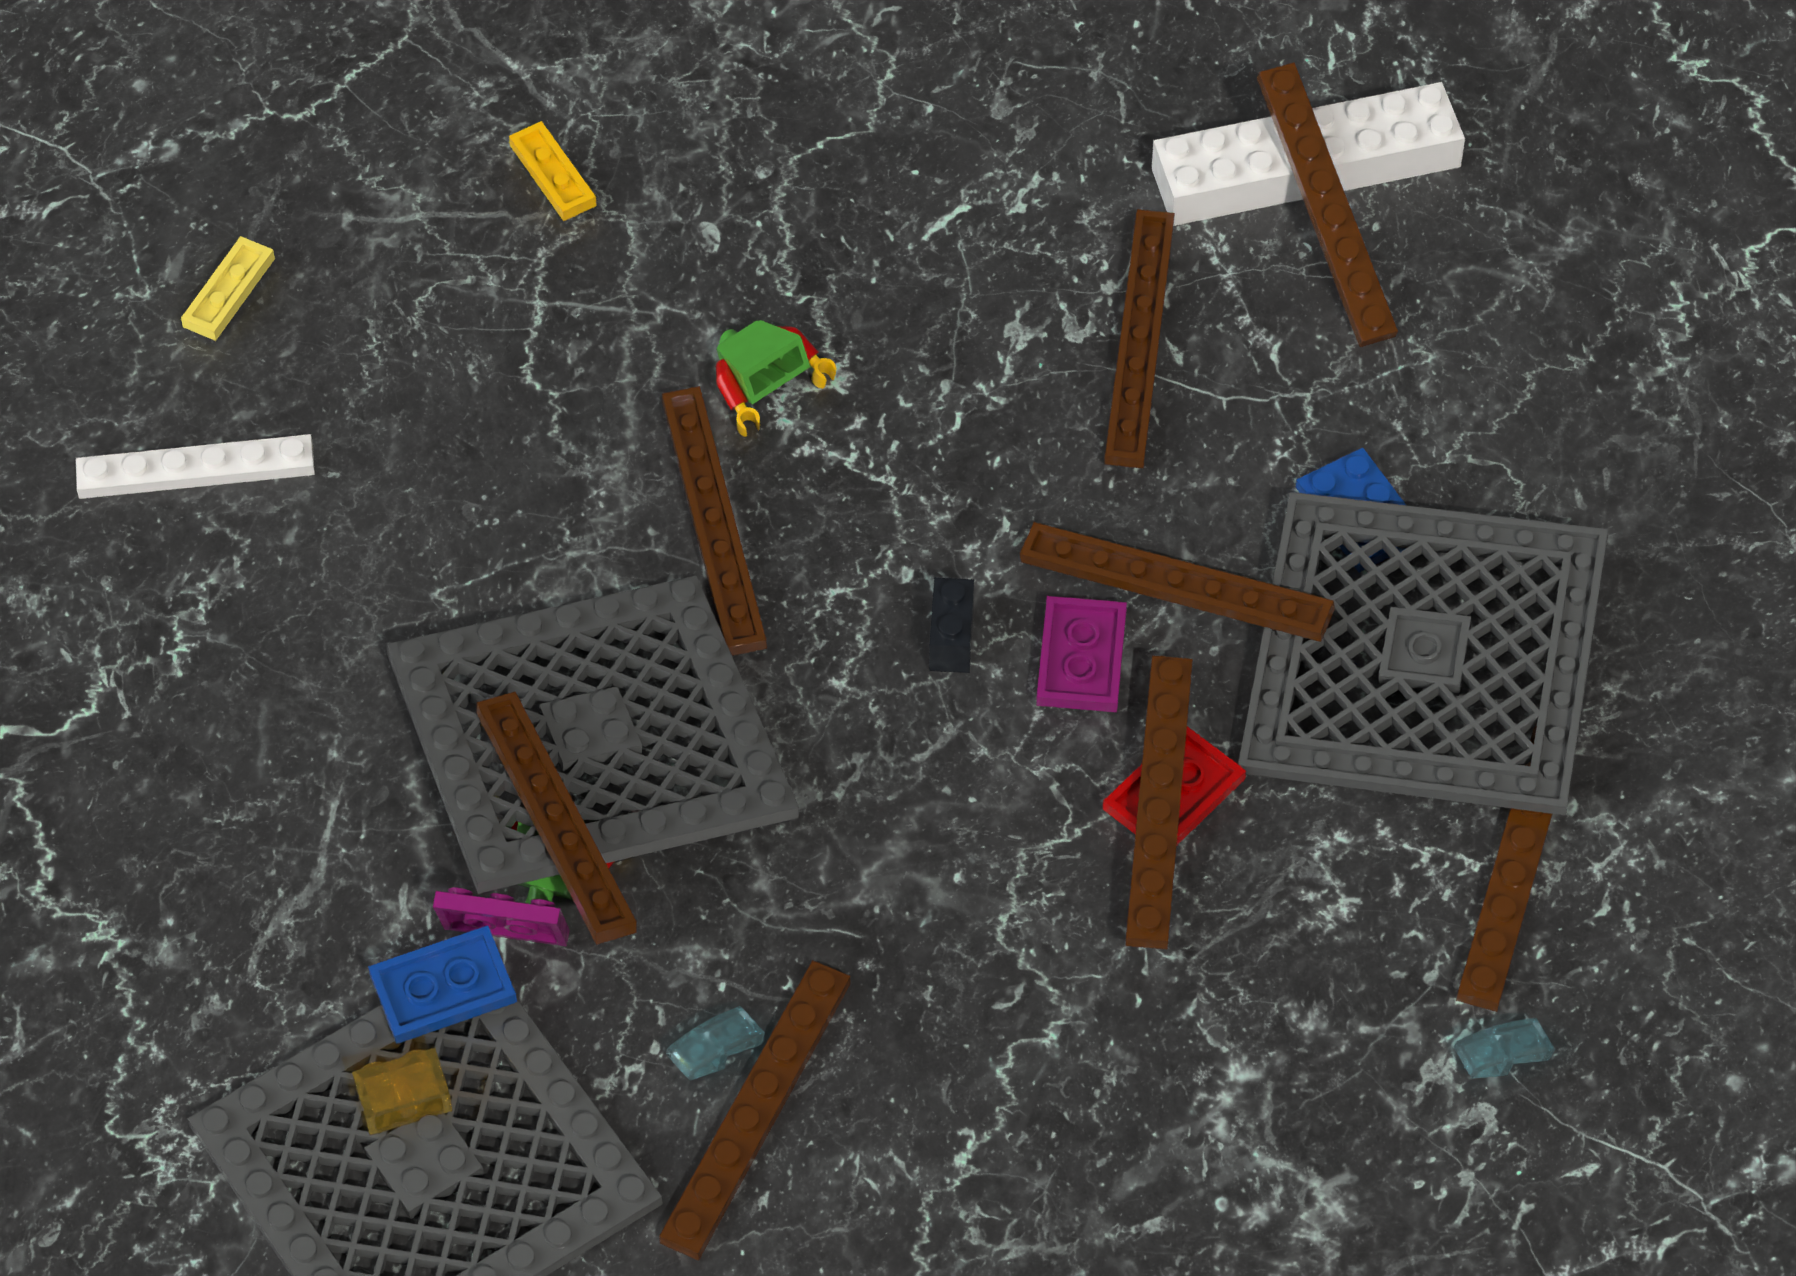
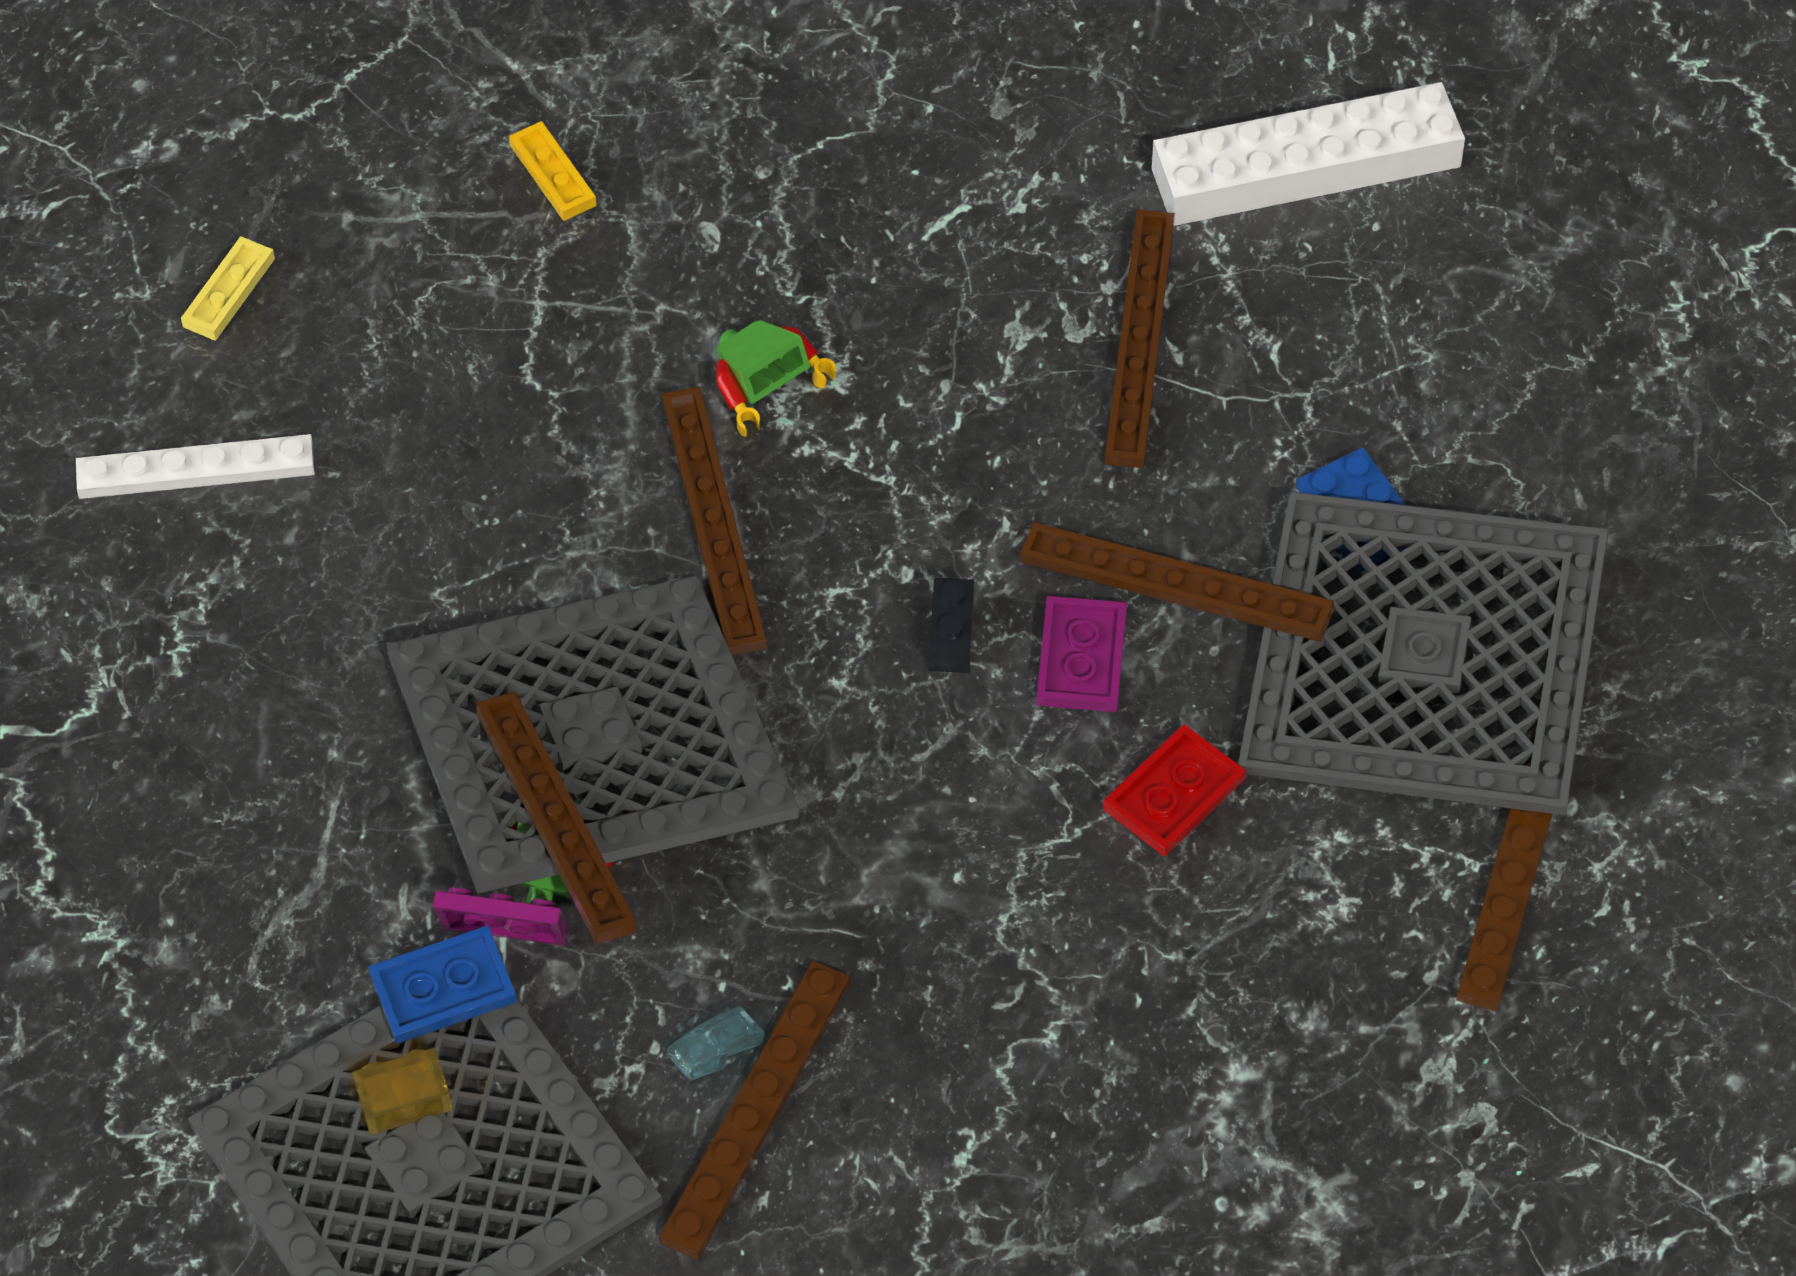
reddish brown plate [1125,655,1193,950] -> none
reddish brown plate [1257,62,1398,347] -> none
clear light blue slope [1454,1018,1555,1079] -> none

